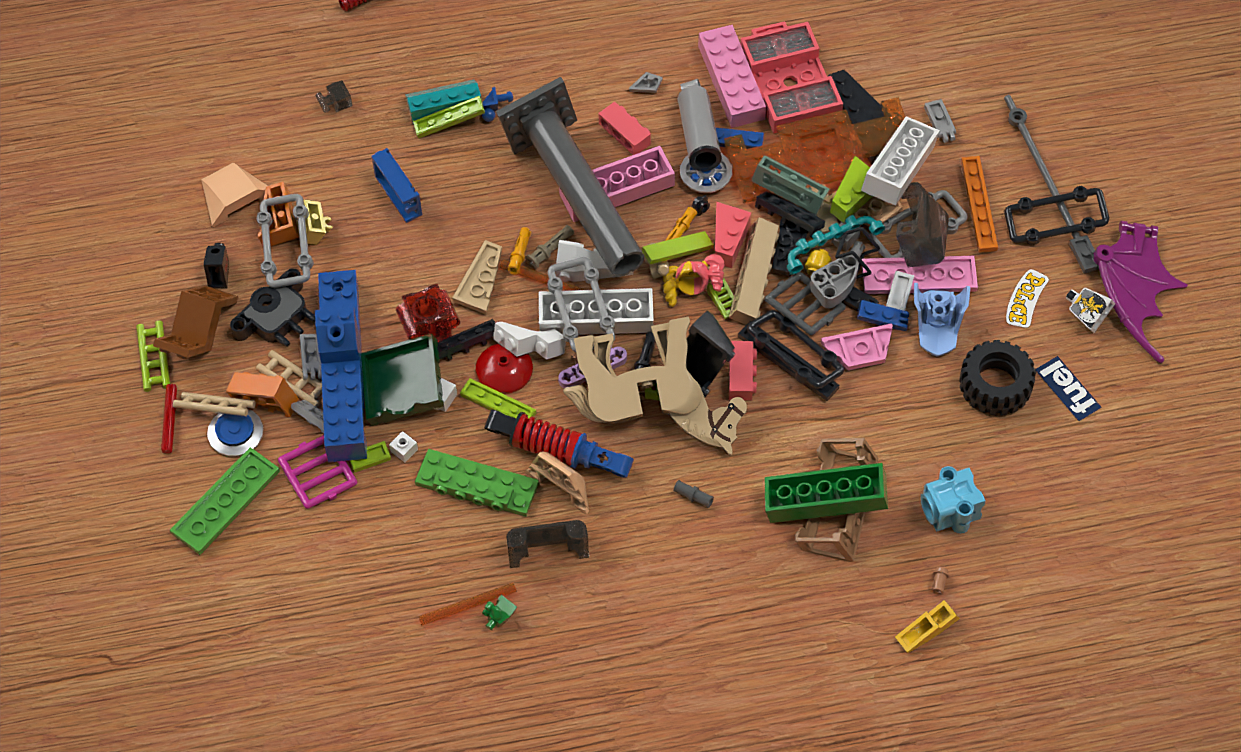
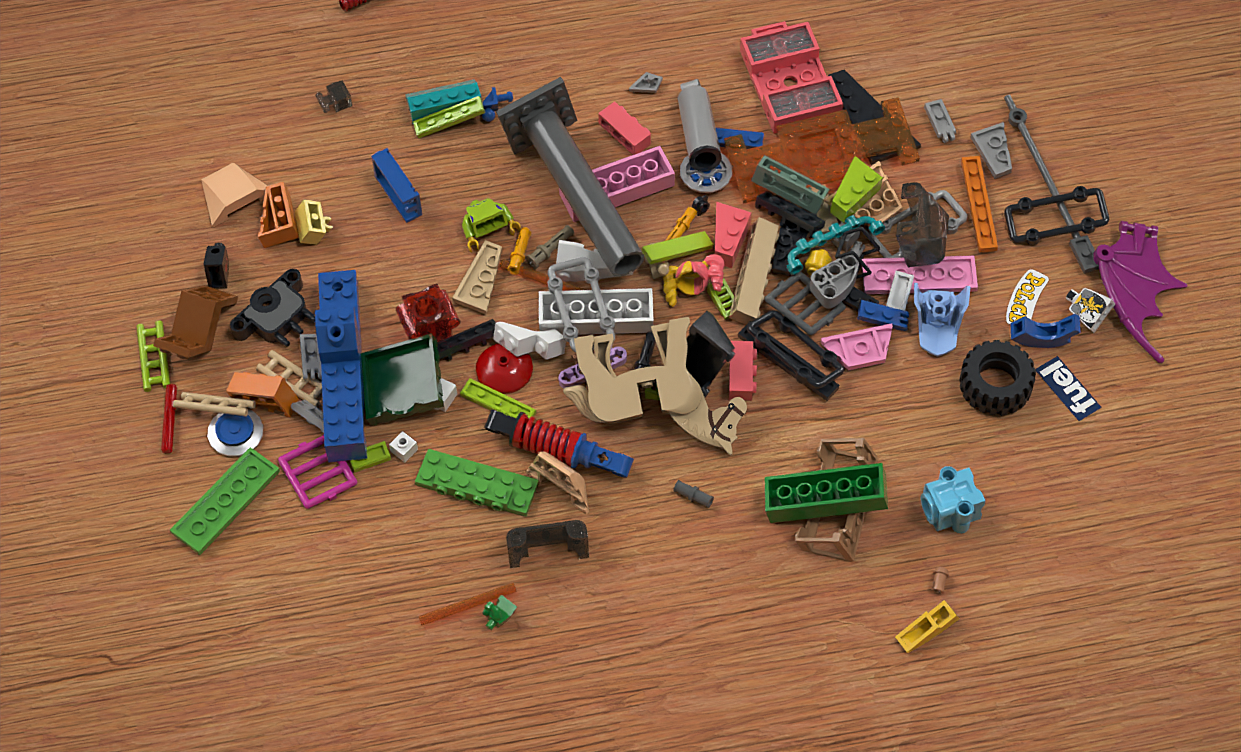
light grey bar [256,194,314,288] -> none
bright pink brick [698,25,766,128] -> none
white brick [861,116,940,206] -> none
none -> lime torso [462,198,521,253]
none -> light grey wing [970,122,1012,179]
none -> blue arch [1010,314,1081,348]

